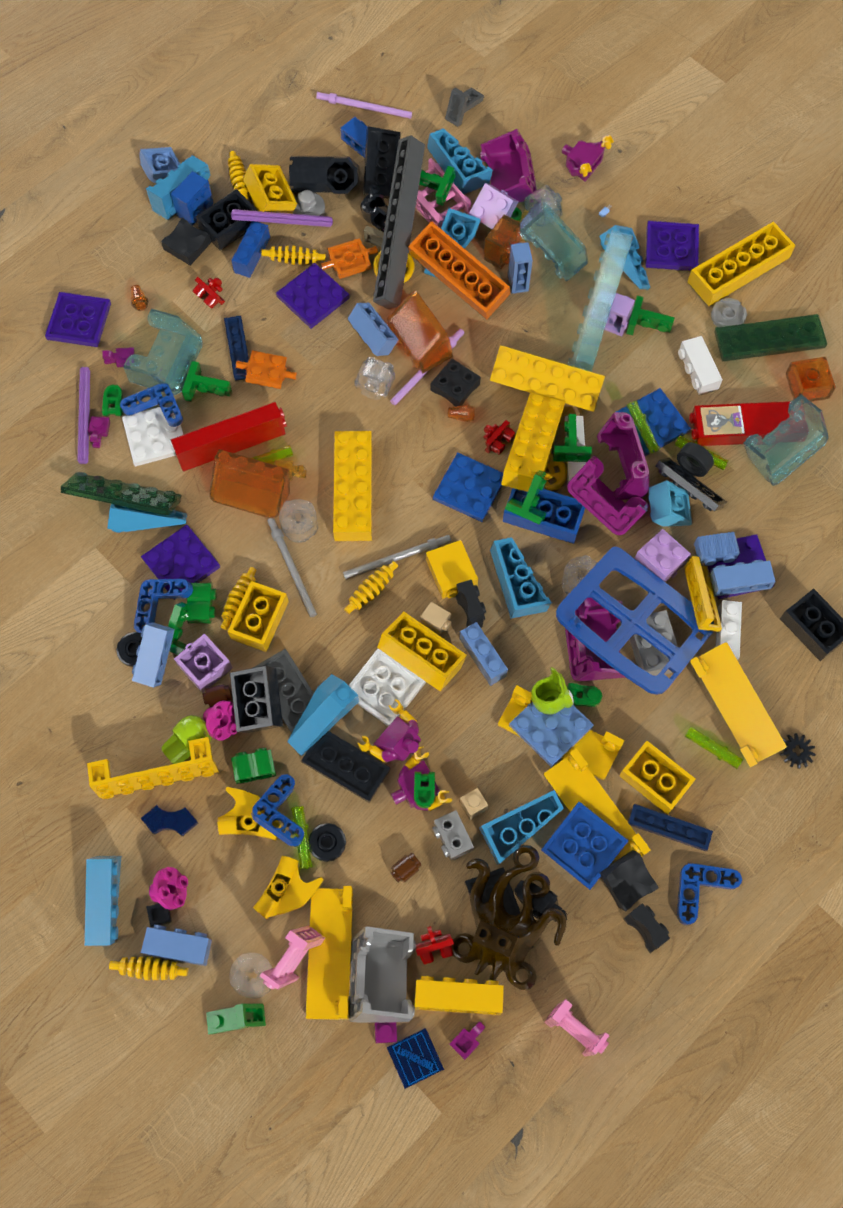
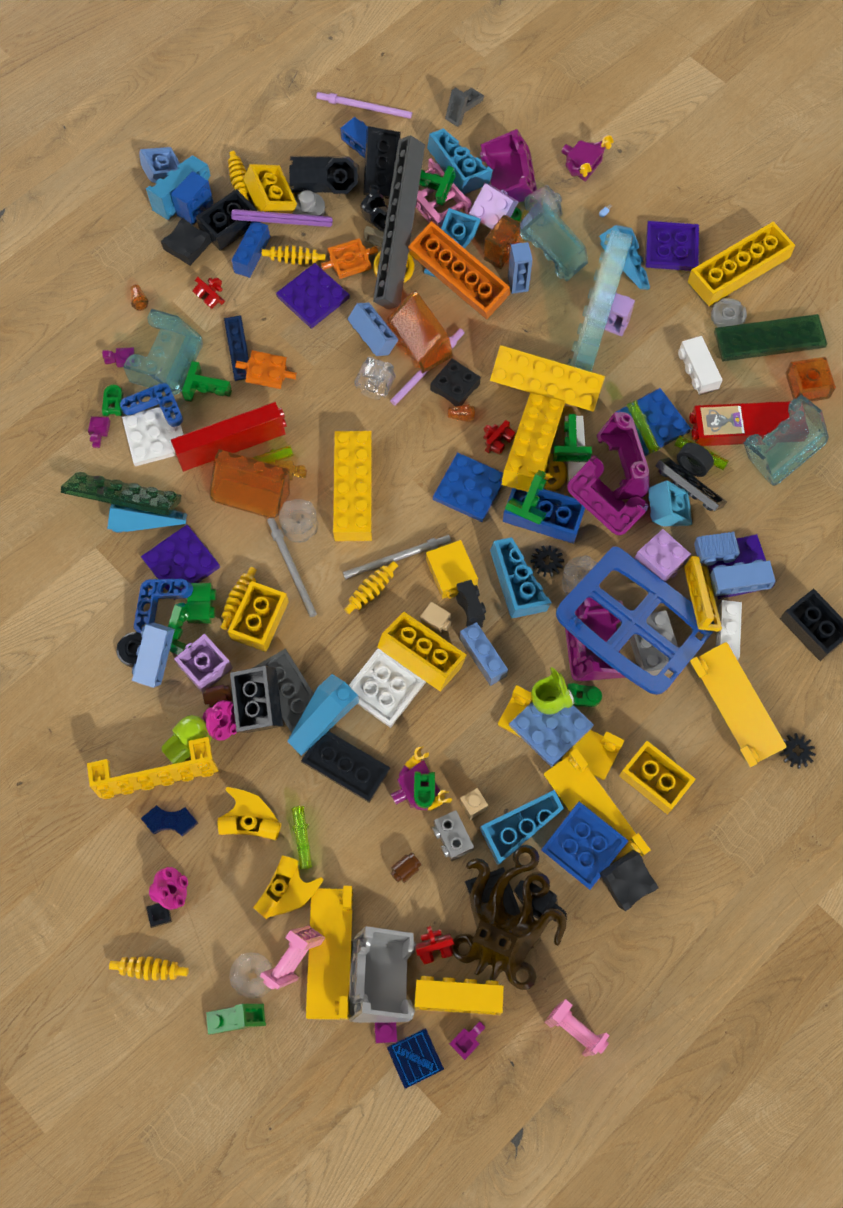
dark purple plate [45,292,111,347] -> none
medium lavender axle [77,367,90,464] -> none
dark azure wedge [85,856,122,946] -> none
medium blue brick [141,925,212,966] -> none
green brick [231,748,276,784] -> none
blue beam [251,774,304,846] -> none
black wheel [308,823,346,862] -> none
magenta torso [357,699,421,762] -> none
black brick [624,903,670,953] -> none
green bracket [626,296,675,336] -> none
dark blue plate [628,804,713,852] -> none
blue beam [677,863,742,925] -> none
clear neon green pin [685,727,743,769] -> none
none -> black gear [530,545,564,577]

